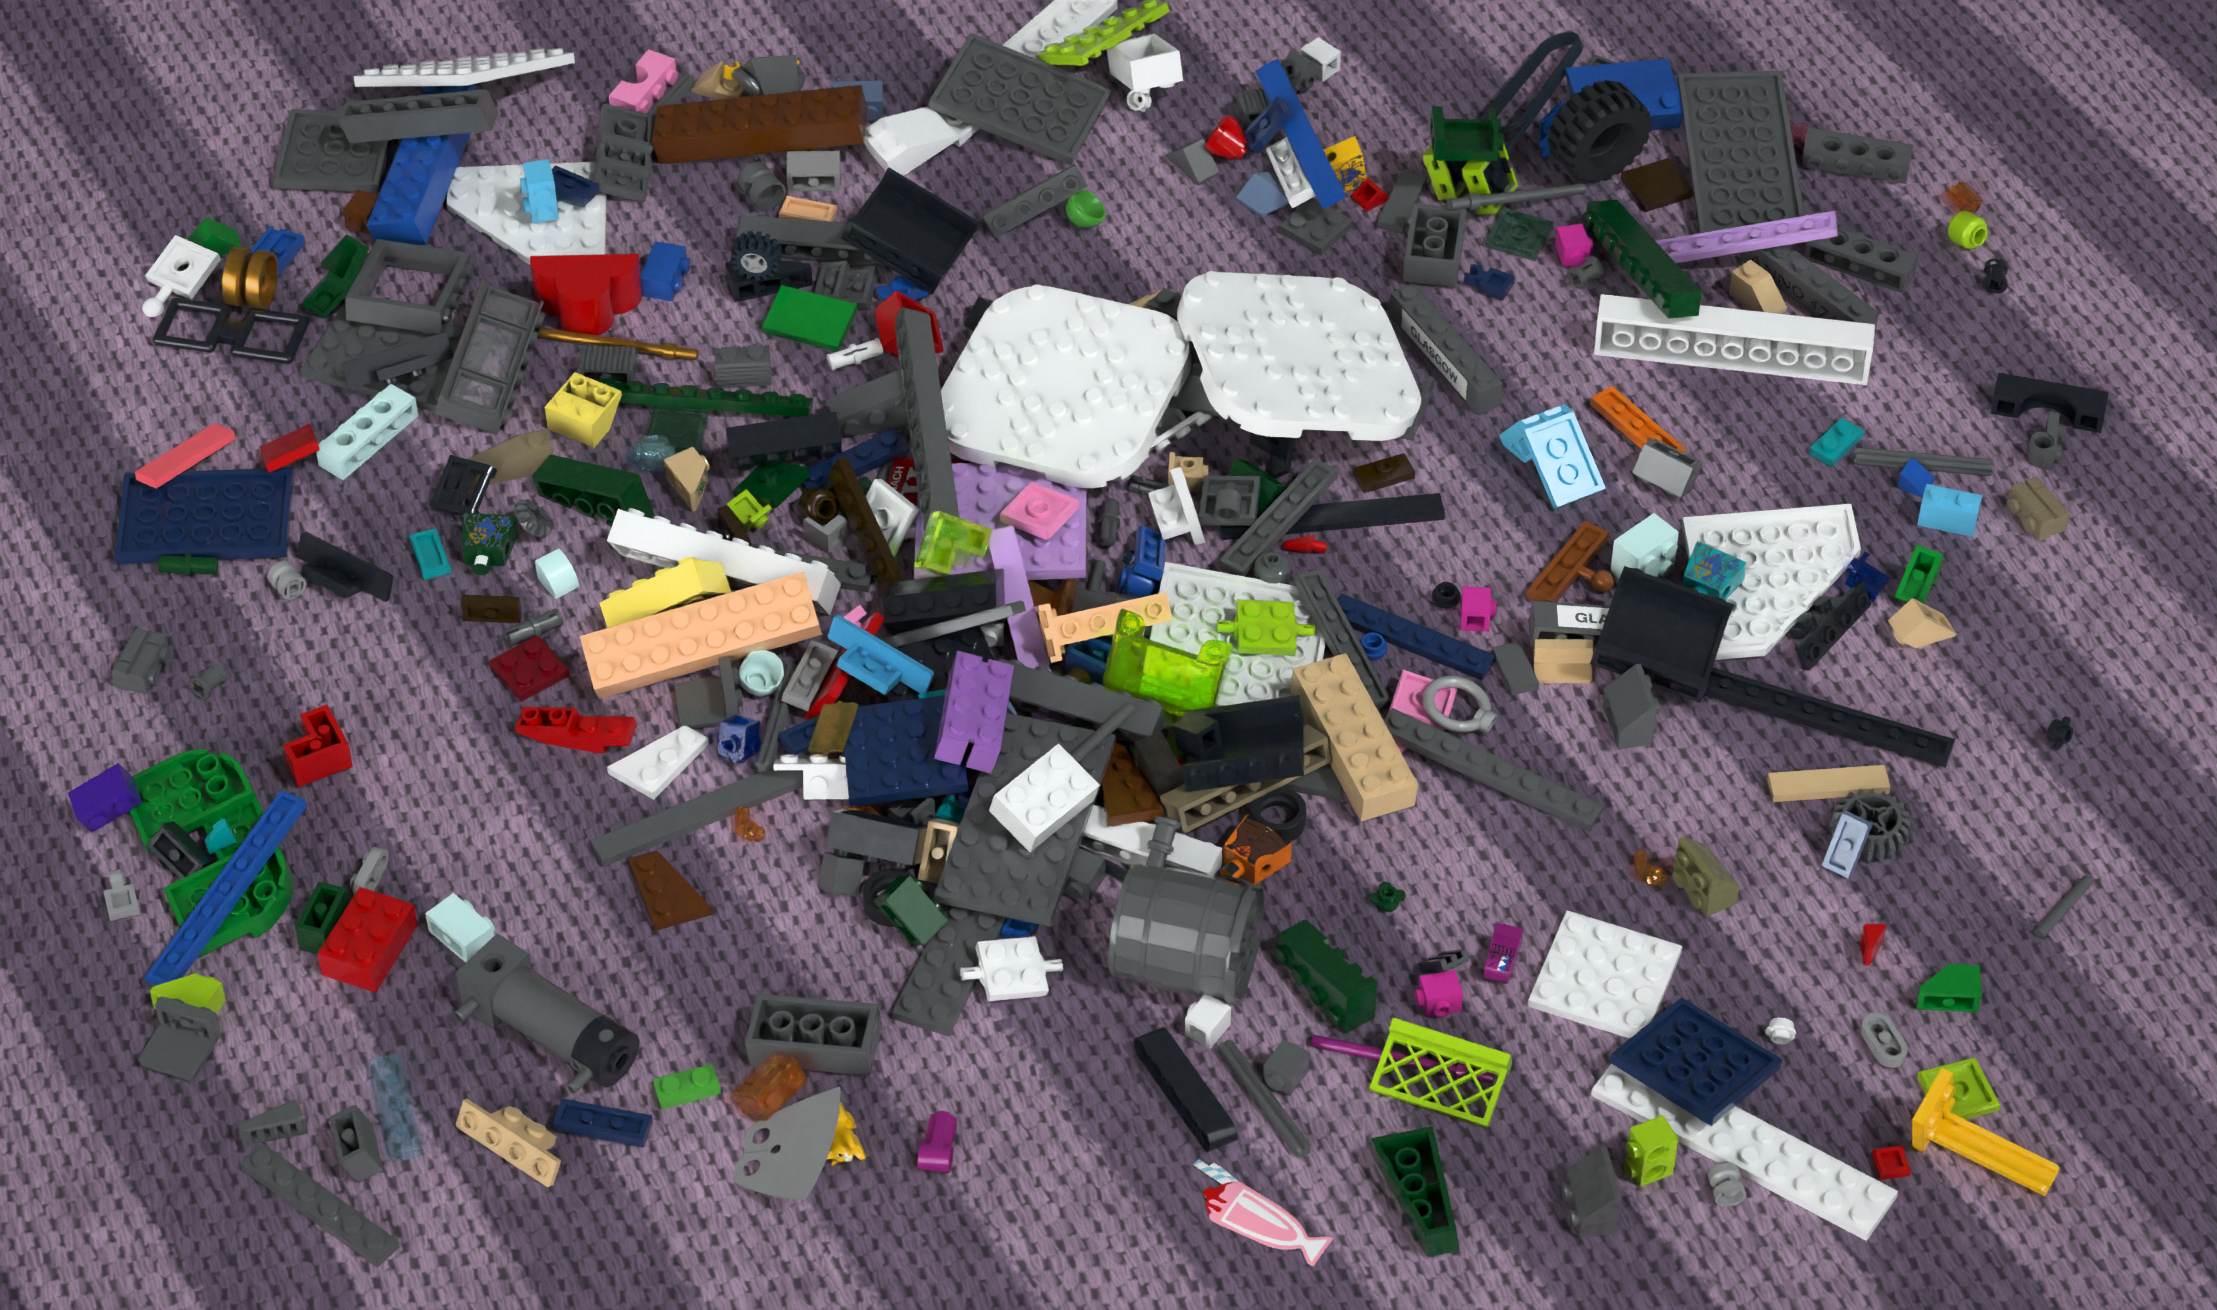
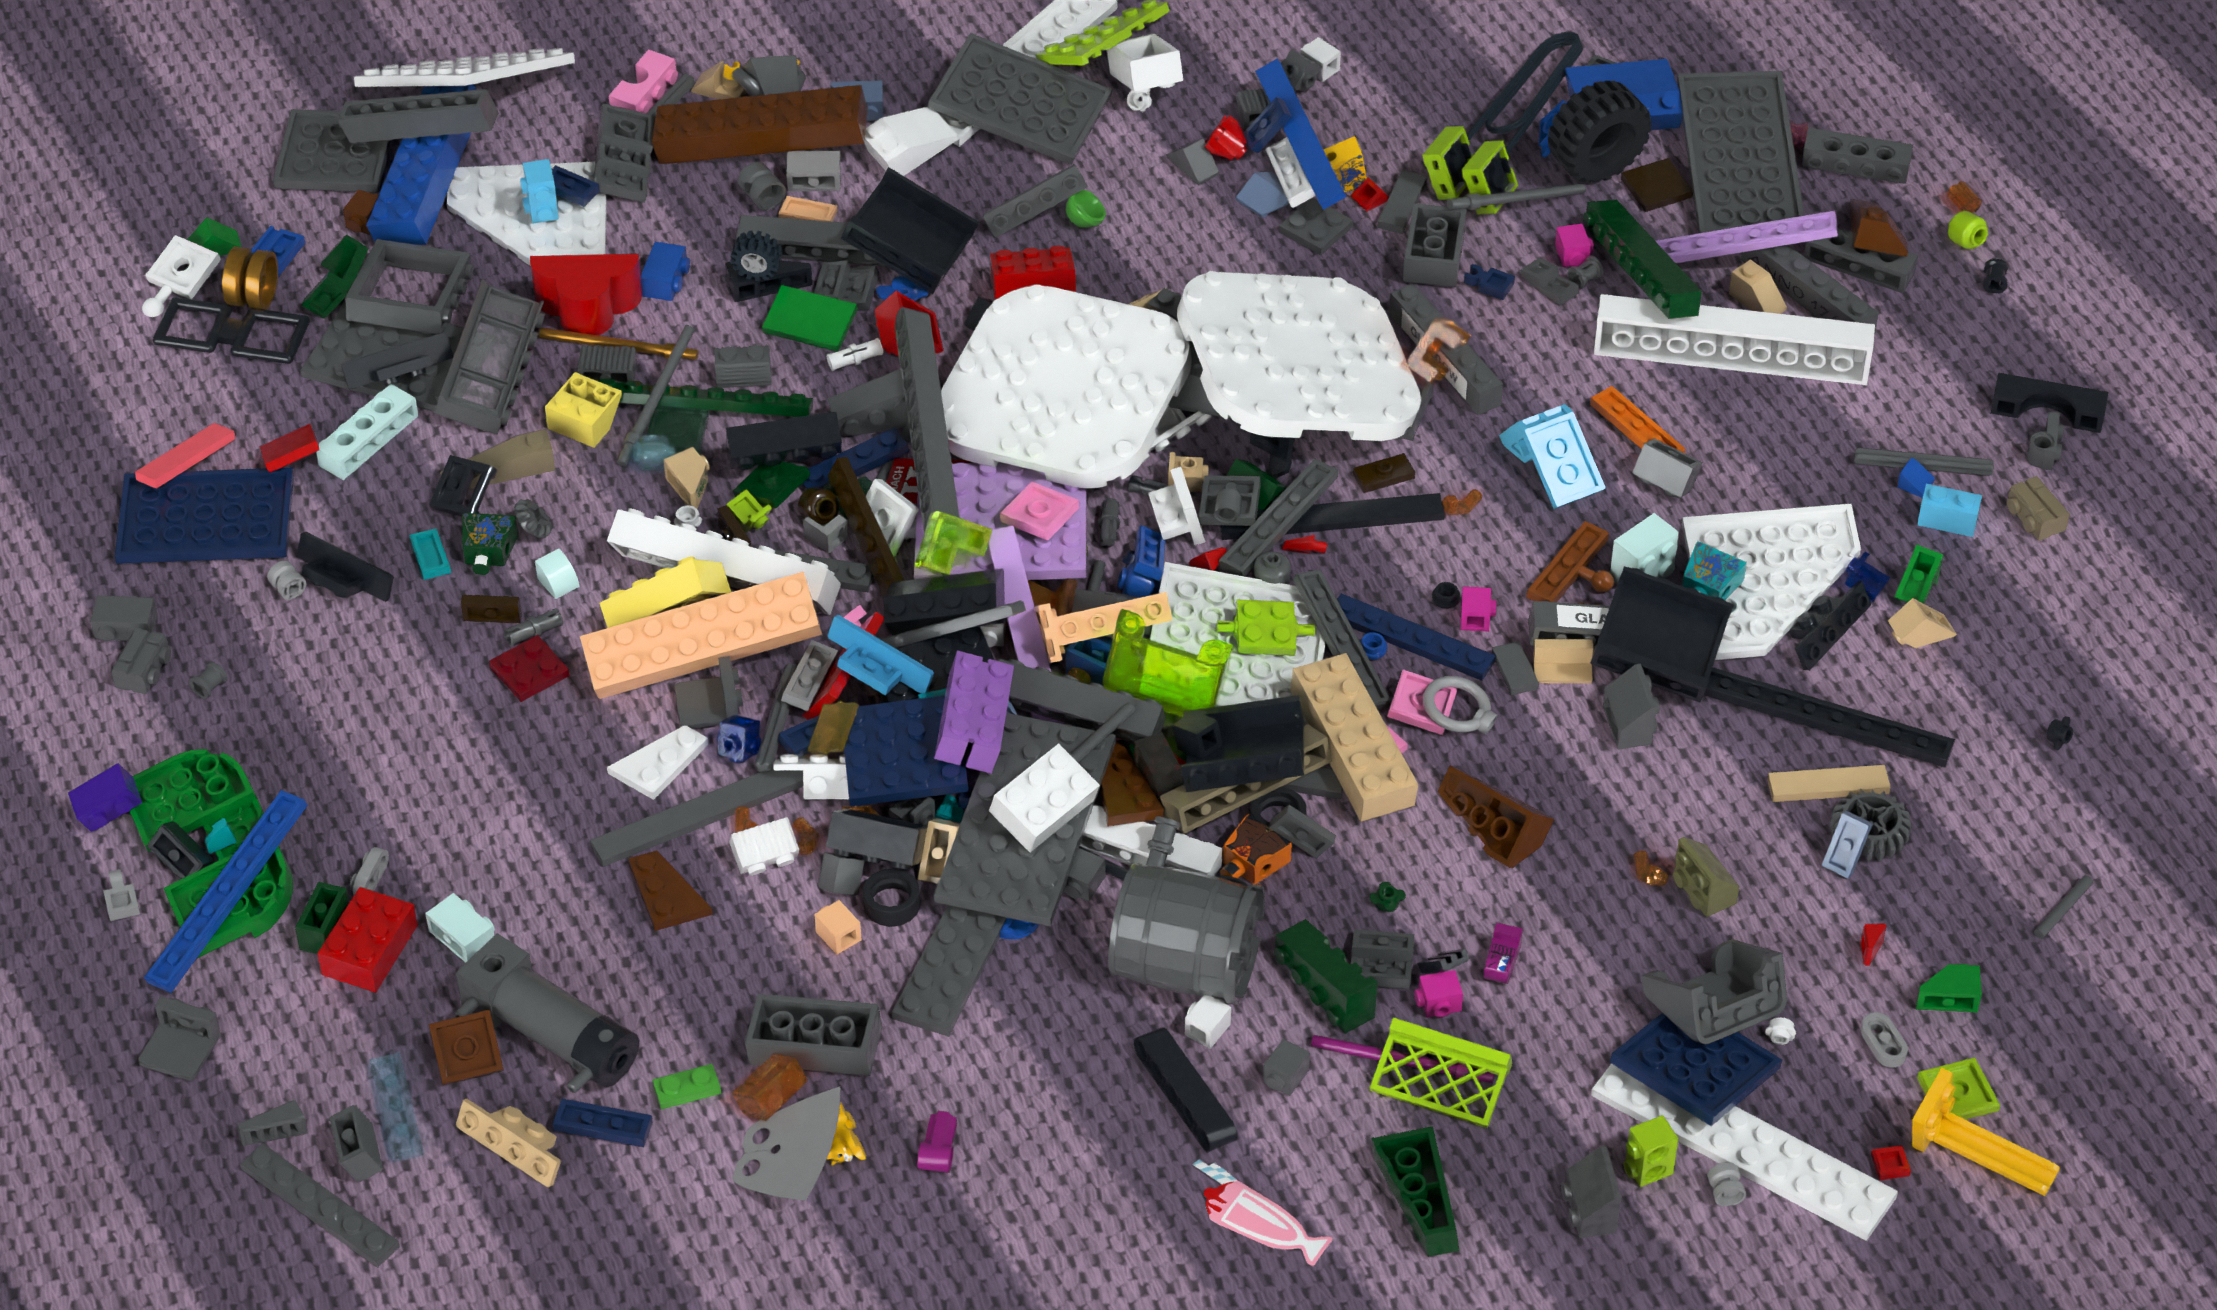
lime slope [150,973,226,1015] -> none
dark green pin [158,554,218,576] -> none
red brick [283,704,353,787] -> none
red slope [515,707,637,753] -> none
dark green wedge [532,455,654,526] -> none
light aqua hair [738,649,784,697] -> none
dark green brick [874,876,948,946] -> none
white plate [960,936,1063,1001] -> none
dark grey axle [1218,1039,1311,1158] -> none
dark grey plate [1384,708,1604,832] -> none
dark green panel [1430,106,1504,161] -> none
clear green tile [1485,208,1554,261] -> none
white plate [1528,911,1682,1038] -> none
teal plate [1809,418,1865,467] -> none
none -> dark grey brick [90,595,158,641]
none -> reddish brown plate [429,1010,504,1085]
none -> dark grey bar [617,325,695,467]
none -> white plate [674,505,702,527]
none -> white brick [729,817,799,876]
none -> clear orange arm [793,817,820,855]
none -> light nougat brick [814,900,861,955]
none -> red brick [990,246,1076,300]
none -> red slope [1188,547,1227,571]
none -> dark grey plate [1269,805,1336,858]
none -> dark grey slope [1351,929,1415,989]
none -> clear orange panel [1404,317,1472,383]
none -> reddish brown wedge [1438,765,1554,868]
none -> clear orange arm [1442,489,1482,515]
none -> dark grey slope [1520,258,1579,306]
none -> dark grey windscreen [1641,939,1787,1044]
none -> reddish brown wedge [1849,198,1908,257]

